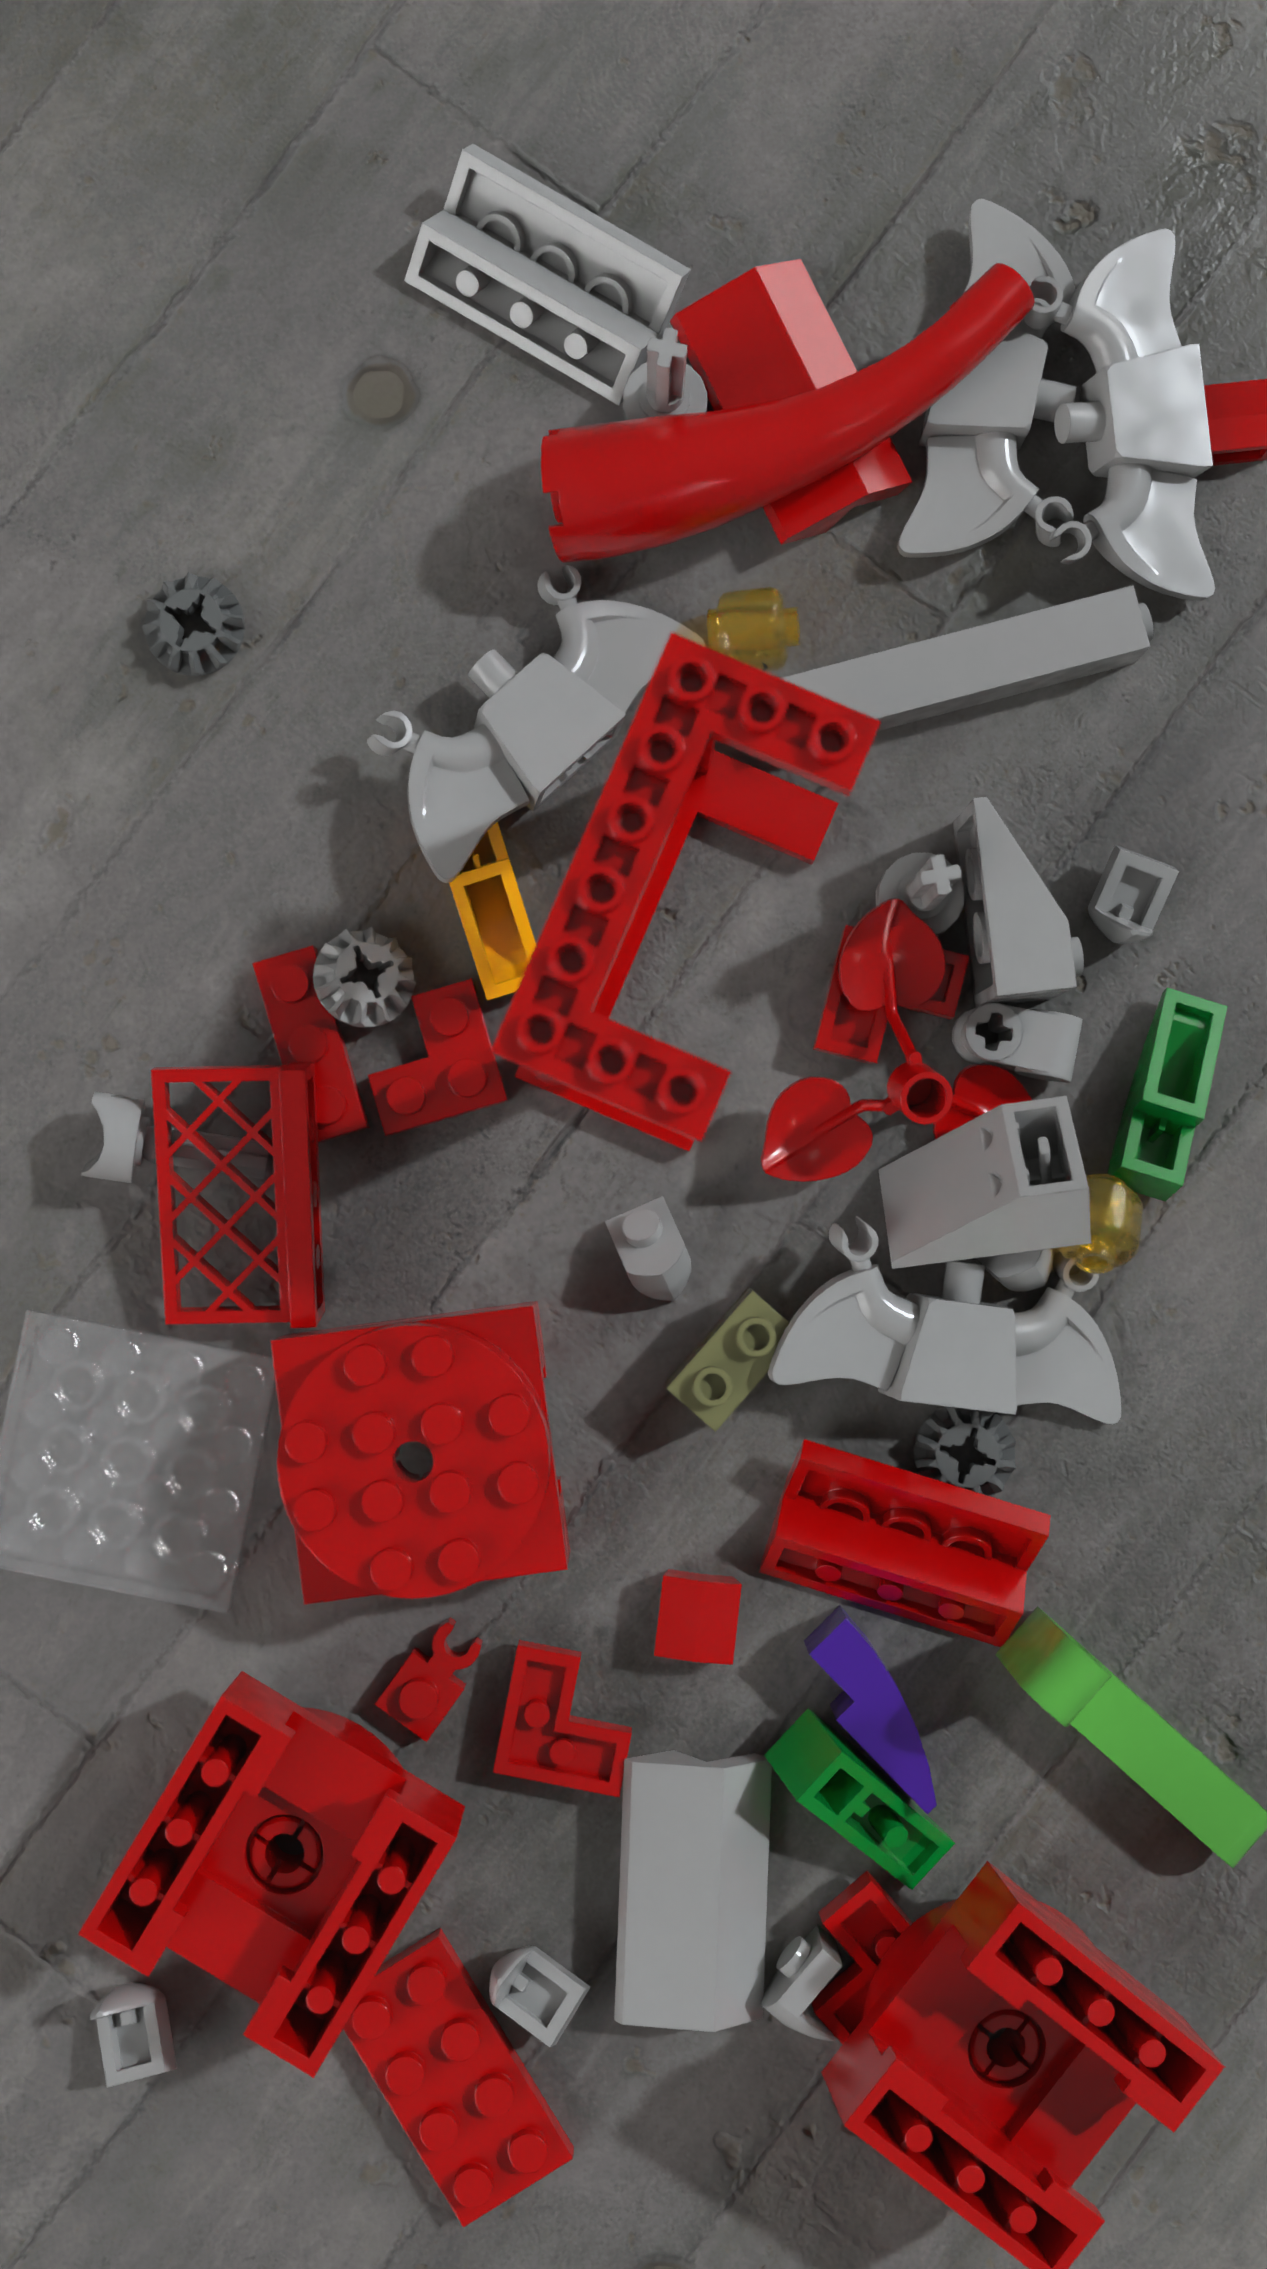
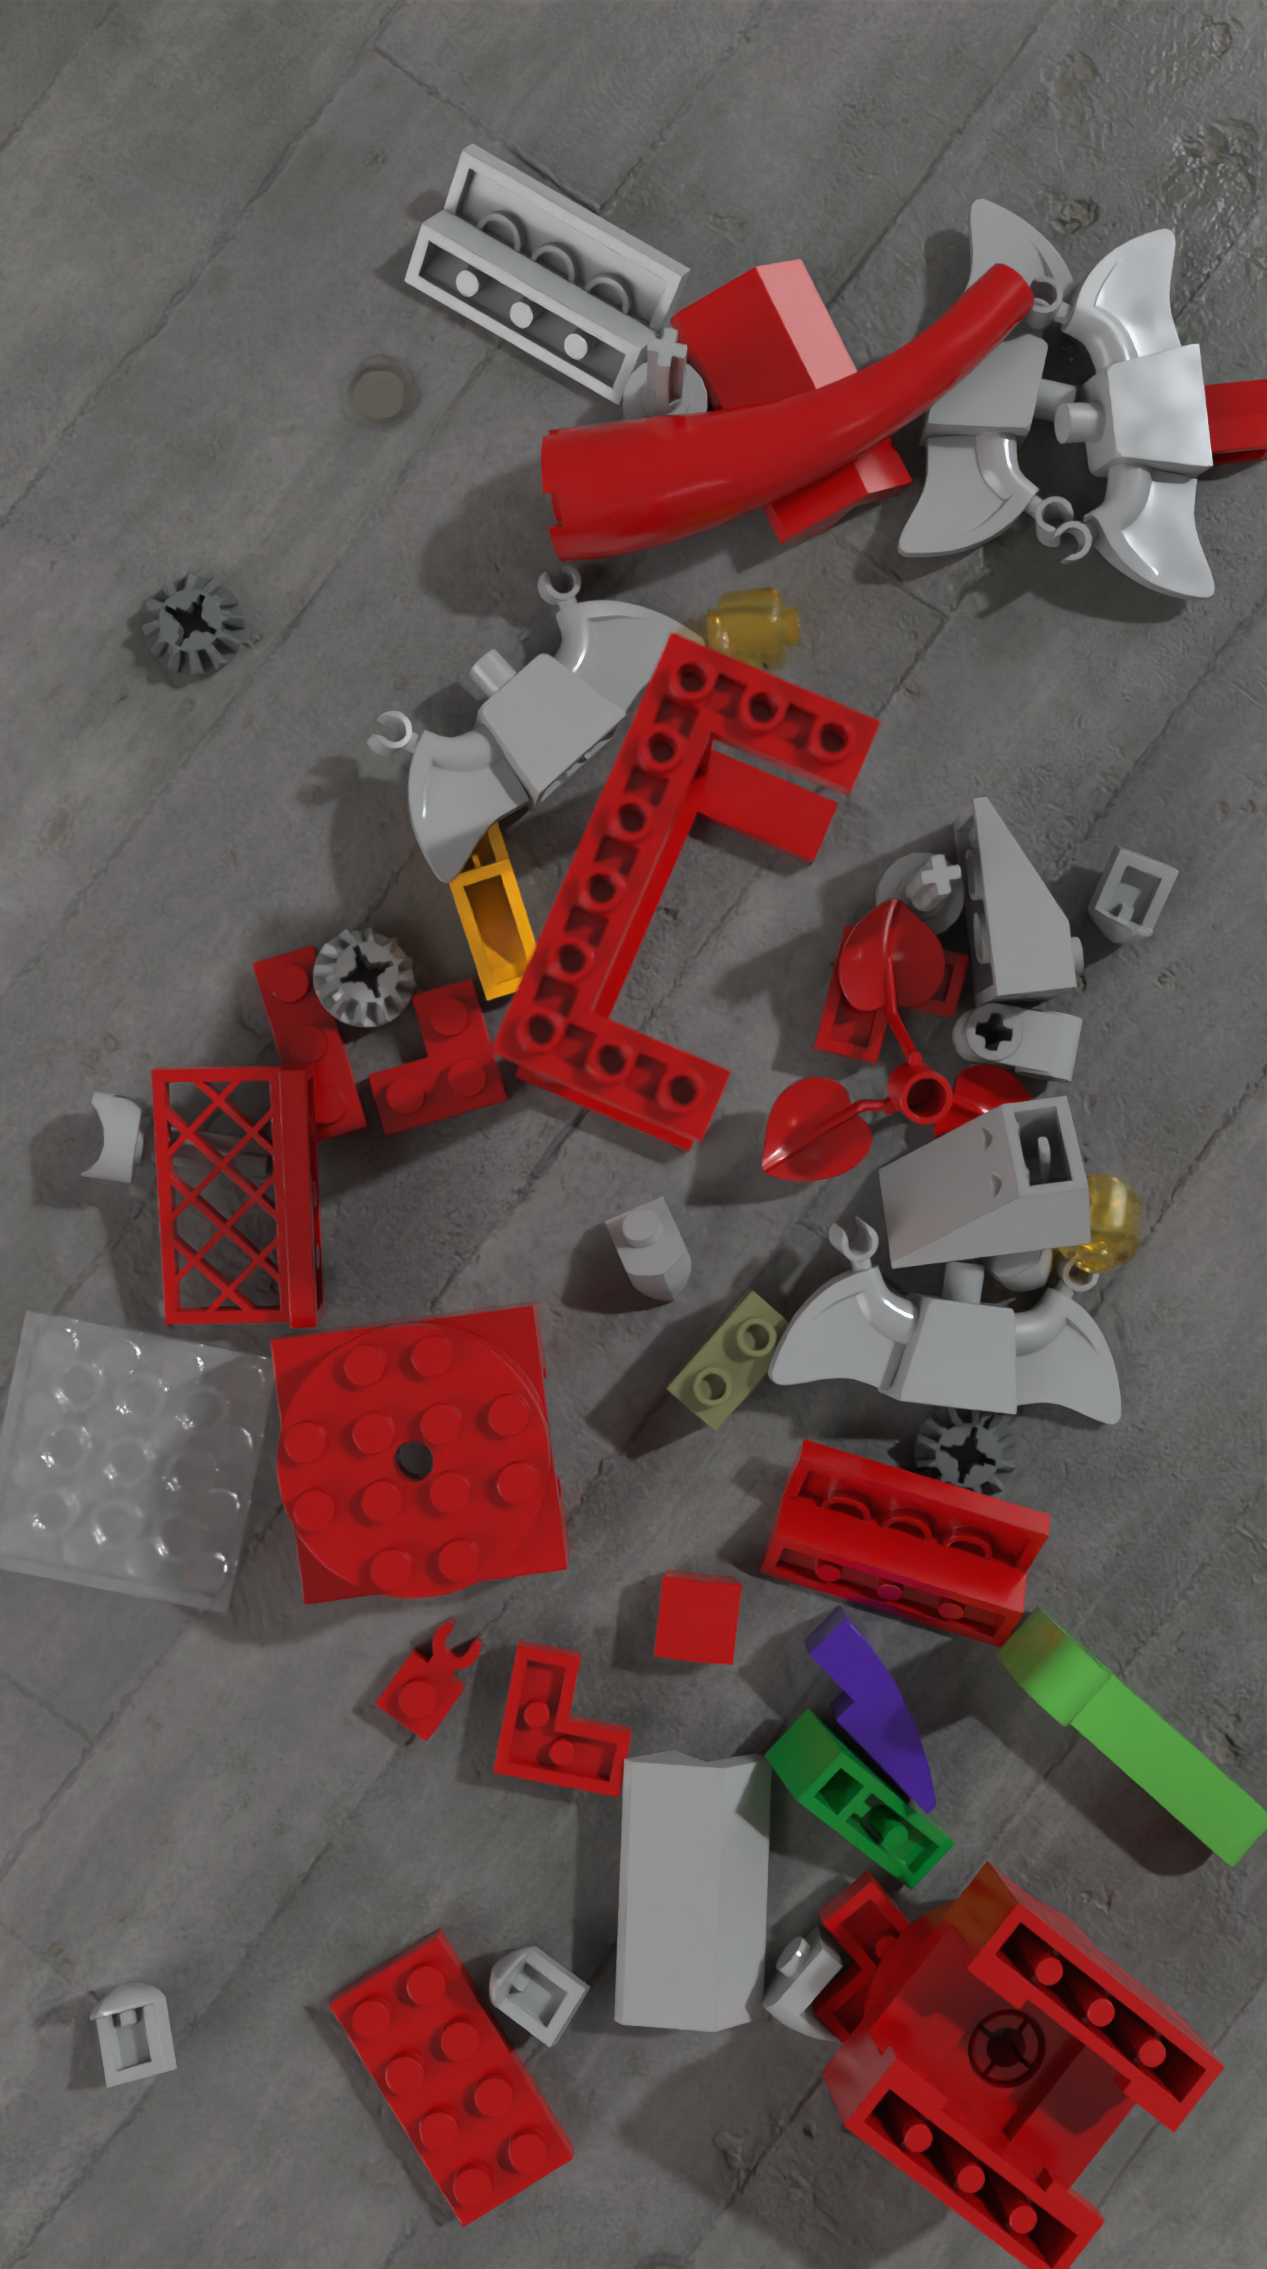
red piece [78,1671,465,2078] -> none
light grey brick [781,585,1153,731] -> none
green slope [1105,987,1228,1202] -> none

